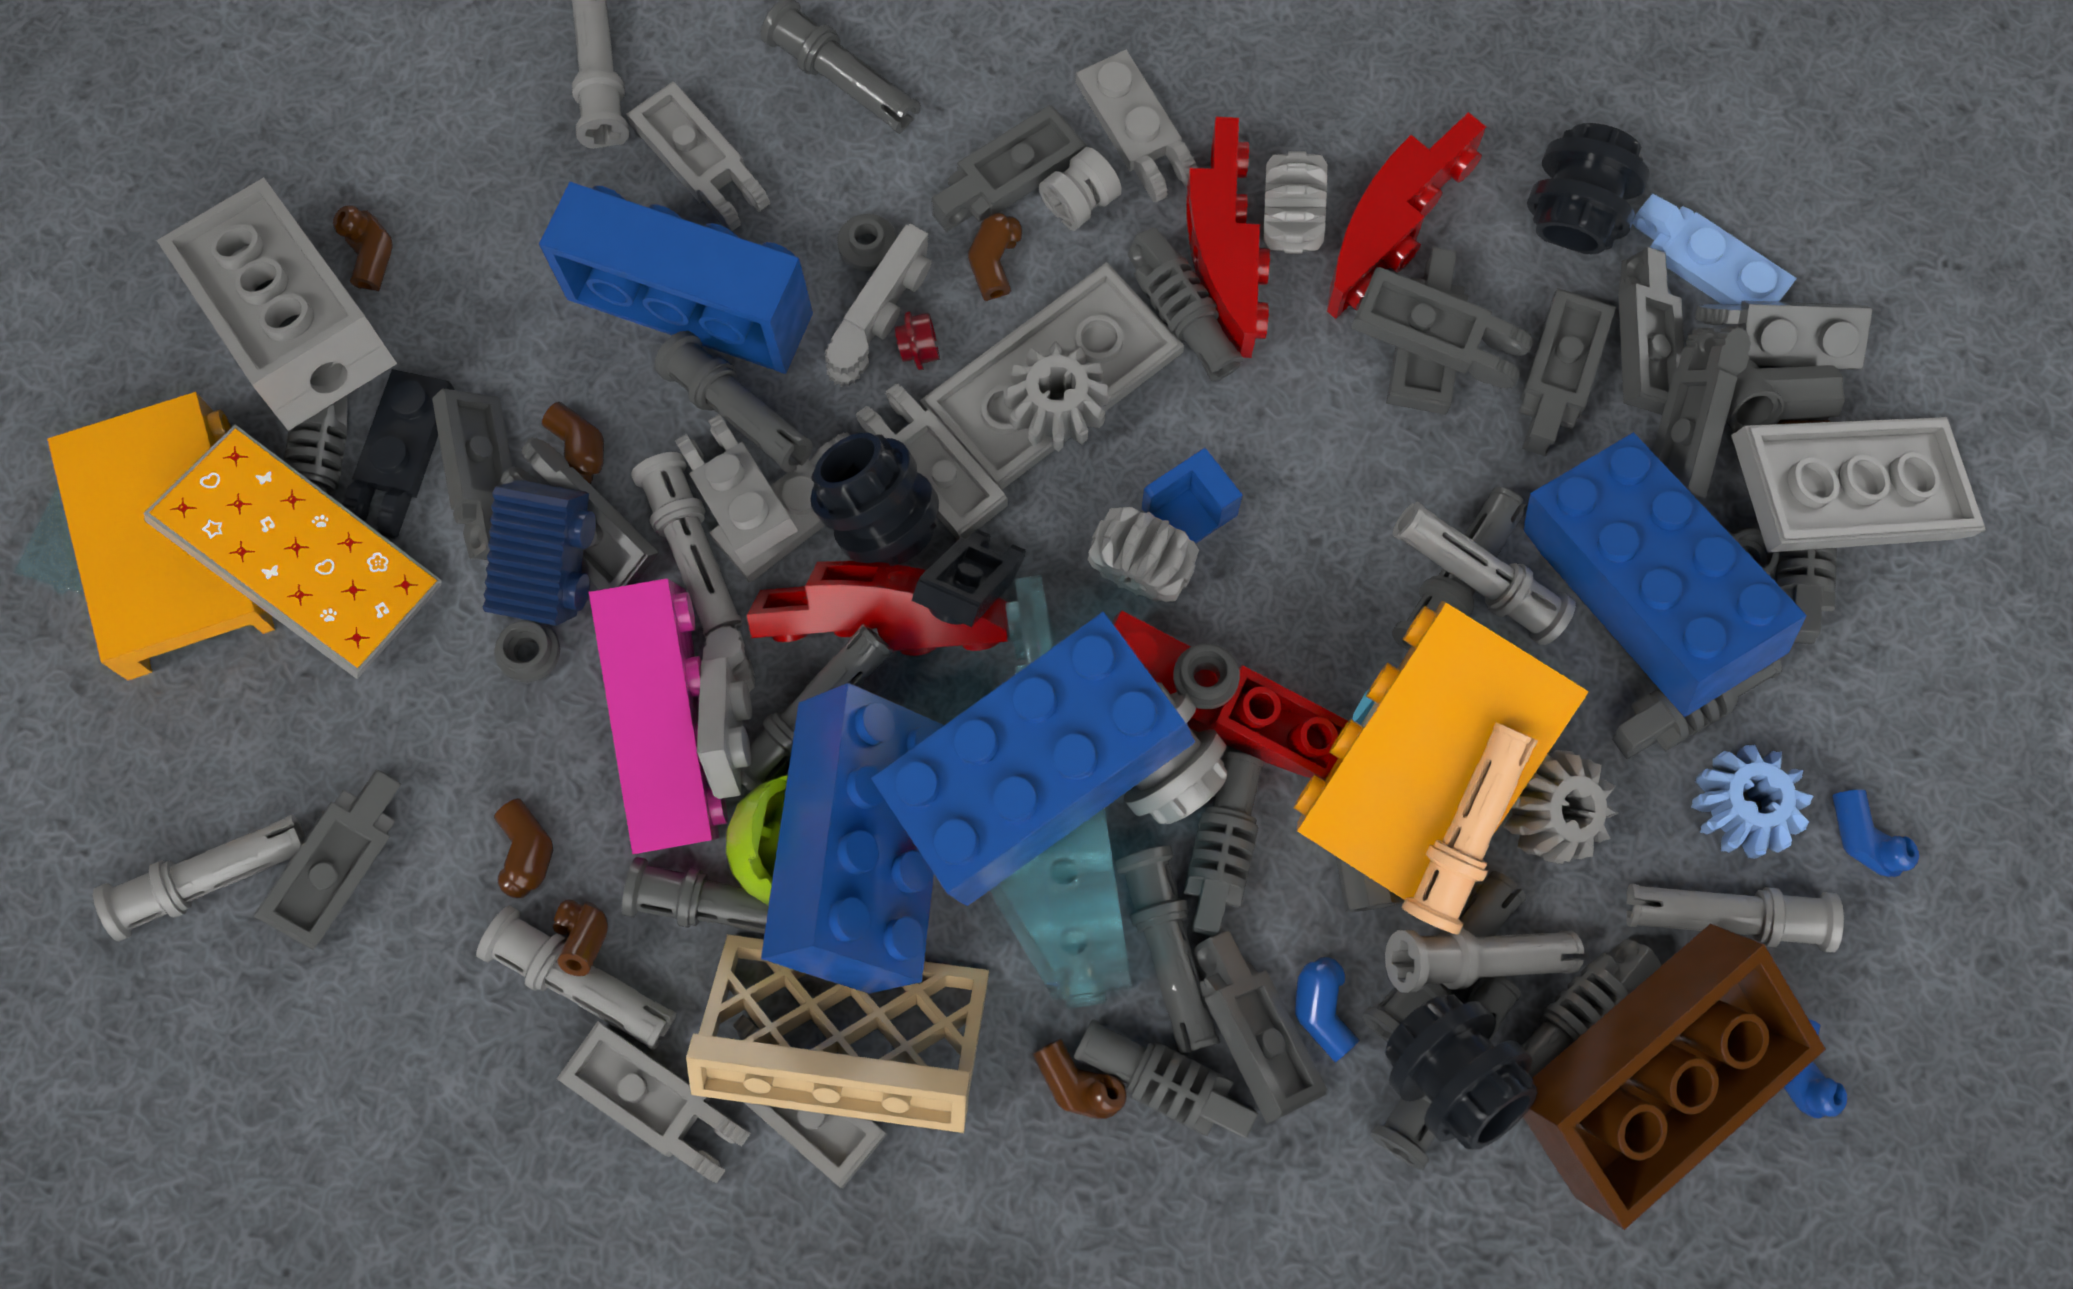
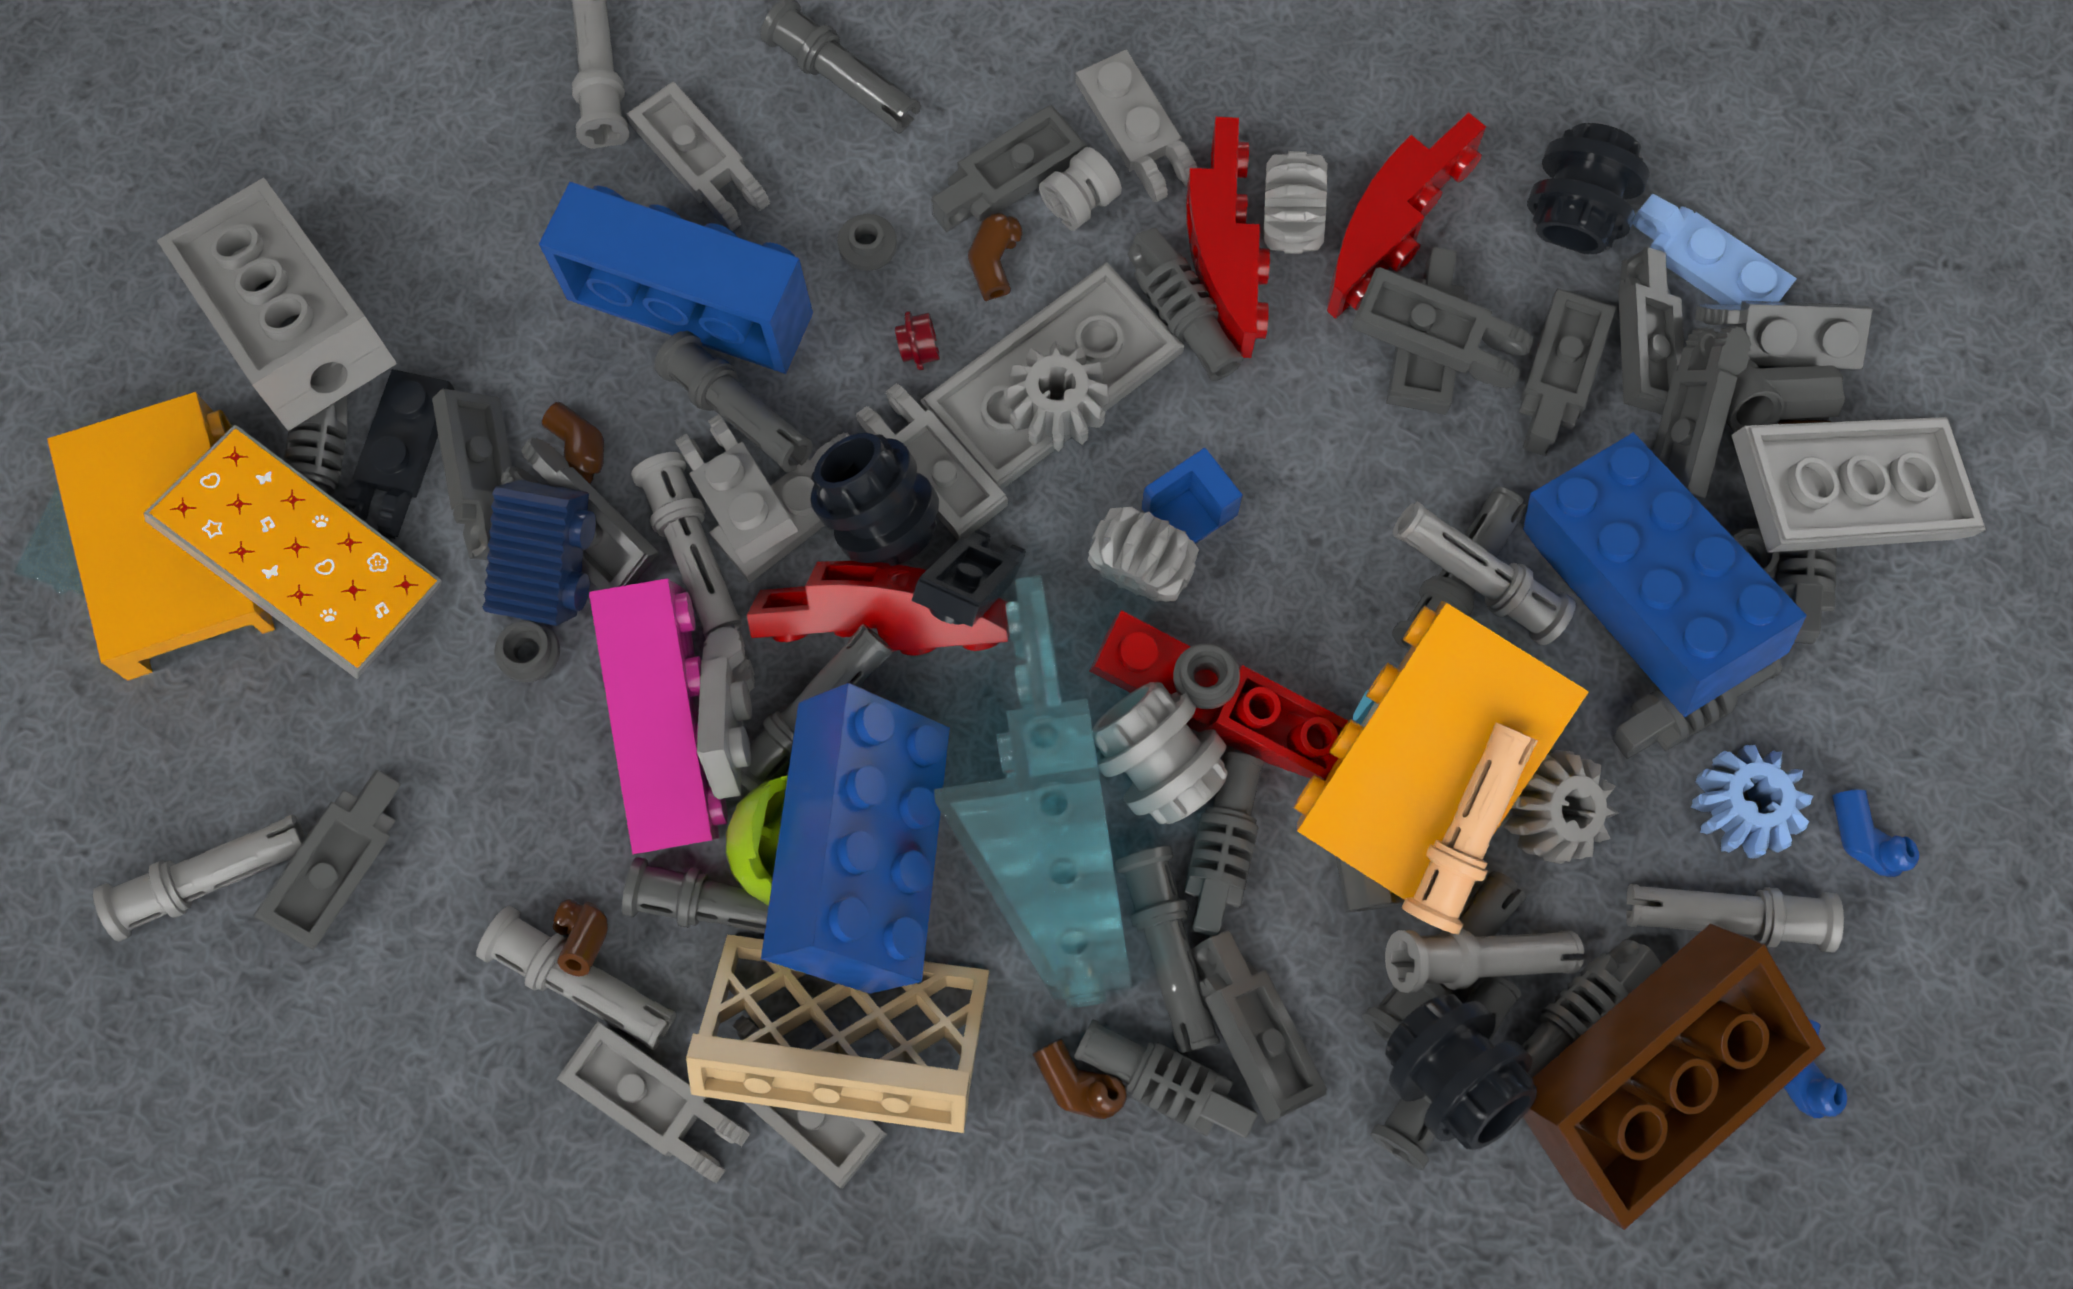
reddish brown arm [333,205,393,291] -> none
reddish brown arm [494,798,553,898] -> none
light grey hinge [825,224,932,387] -> none
blue brick [871,611,1196,906] -> none
blue arm [1294,957,1360,1063] -> none

